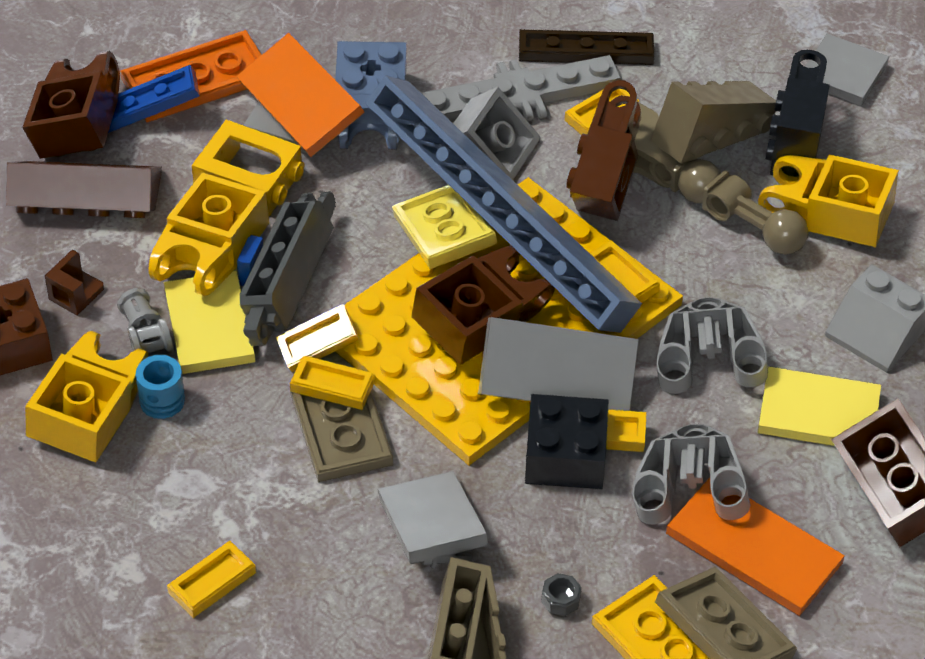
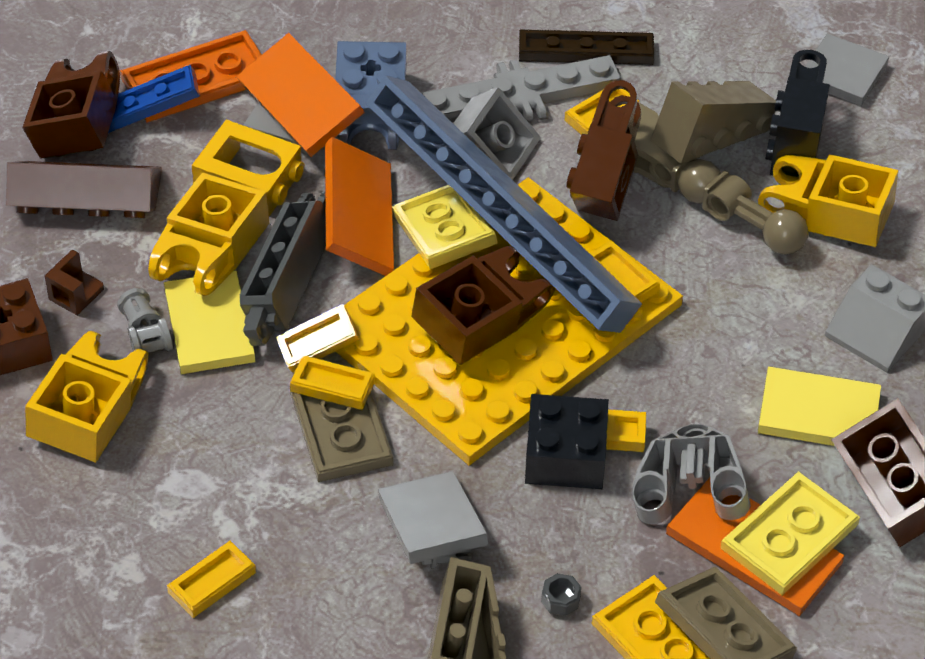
dark azure piece [135,355,185,419] -> none
blue tile [237,235,263,286] -> none
light grey tile [478,317,639,411] -> none
light grey connector [657,297,768,394] -> none
none -> orange tile [325,137,394,276]
none -> light yellow tile [720,471,860,596]

